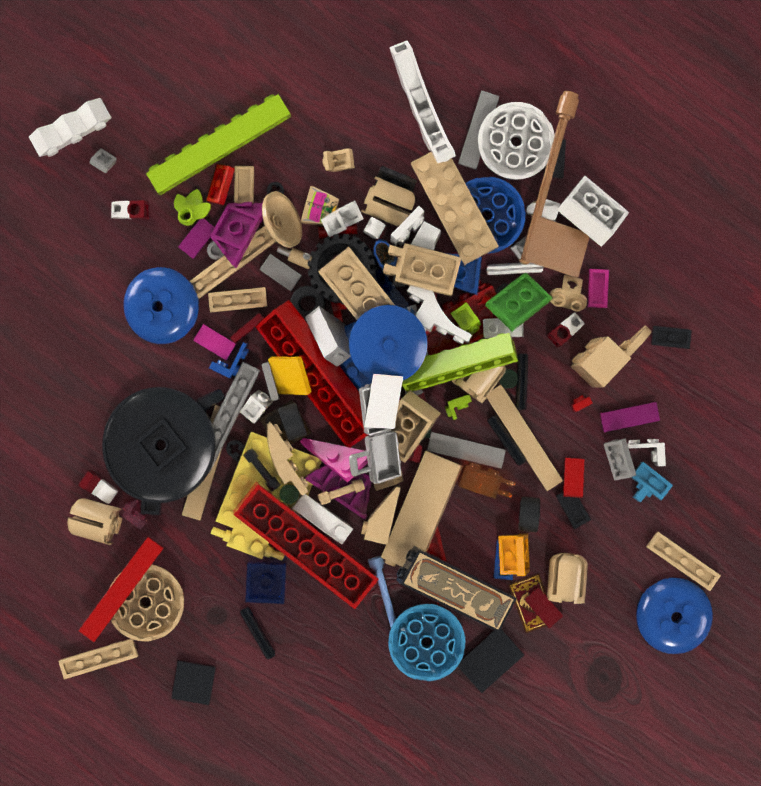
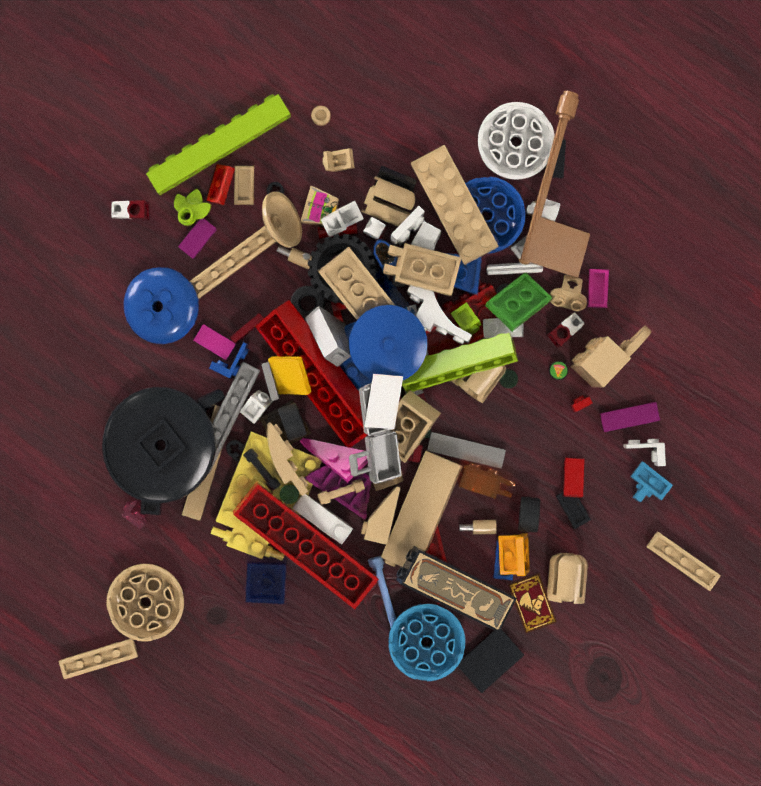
white brick [29,98,111,157] -> none
tan cylinder [67,498,122,545] -> none
leg [78,470,118,504] -> none
red tile [79,537,164,642] -> none
light grey plate [90,149,117,173] -> none
black tile [171,660,216,705] -> none
light grey tile [207,241,224,260] -> none
tan plate [208,287,268,313] -> none
magenta wing [210,202,263,268] -> none
black axle [240,607,276,660] -> none
light grey tile [259,254,302,291] -> none
white arch [389,41,456,163] -> none
lime bracket [445,394,472,420] -> none
light grey tile [458,90,500,170] -> none
tan tile [487,385,563,491] -> none
black axle [487,415,526,466] -> none
black axle [516,353,528,410] -> none
dark red tile [524,587,563,628] -> none
white brick [557,176,629,247] -> none
light grey bracket [604,438,636,481] -> none
blue brick [636,578,713,654] -> none
black plate [651,326,692,349] -> none
none -> tan tile [311,106,331,126]
none -> tan piece [459,520,496,534]
none -> tile [548,361,568,380]

